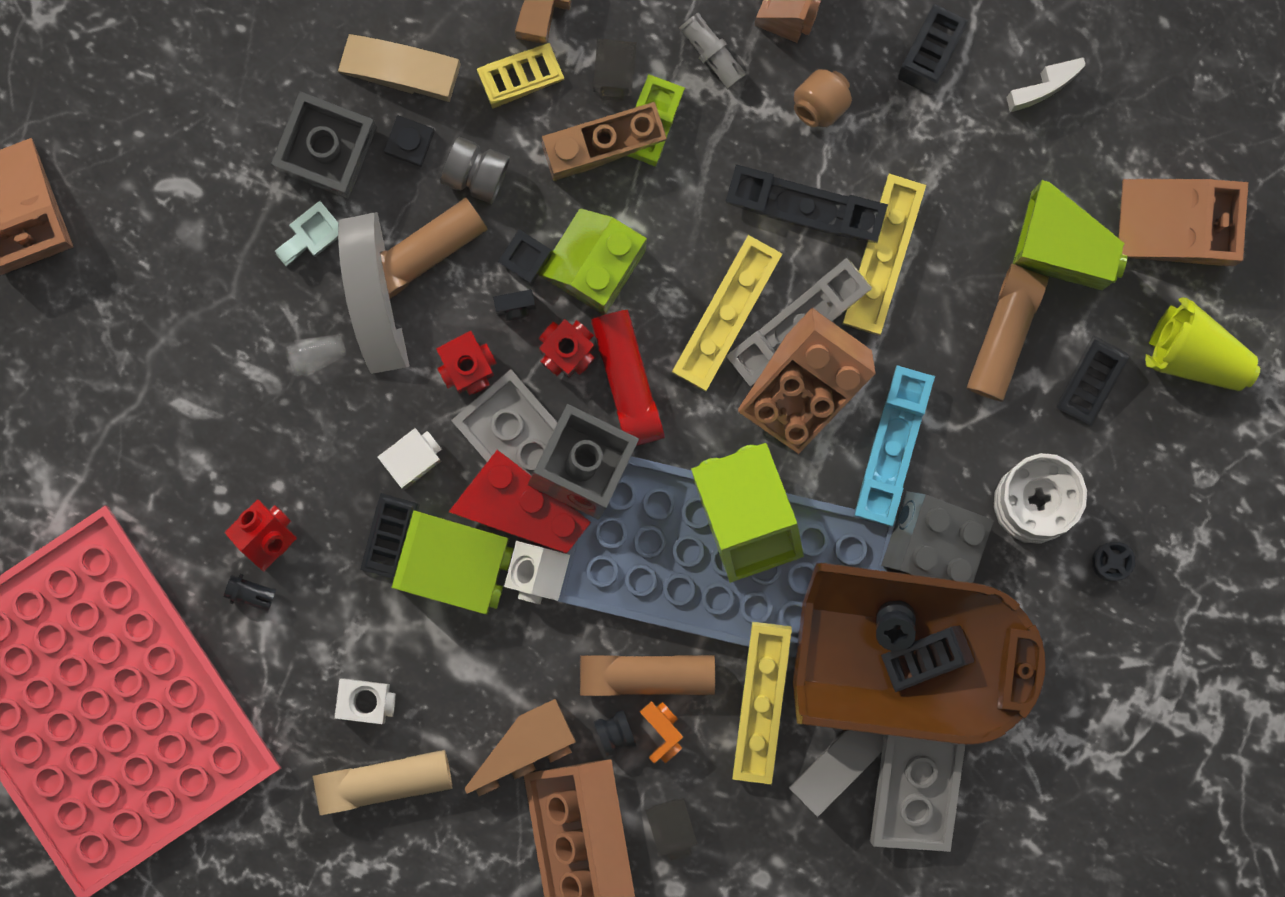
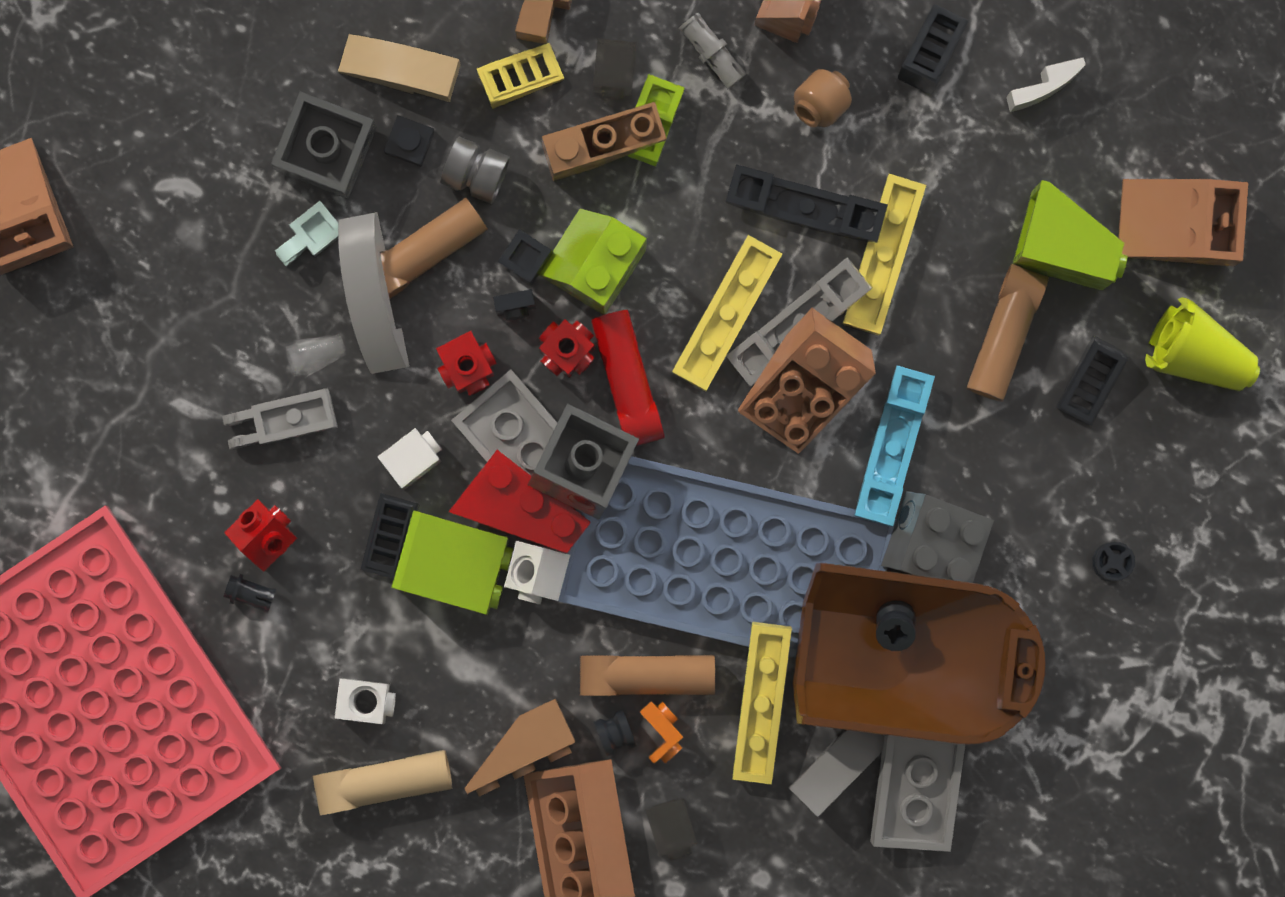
lime slope [691,443,804,583] -> none
black slope [881,625,974,692] -> none
white wheel [994,453,1087,544] -> none
none -> light grey hinge [222,388,338,449]

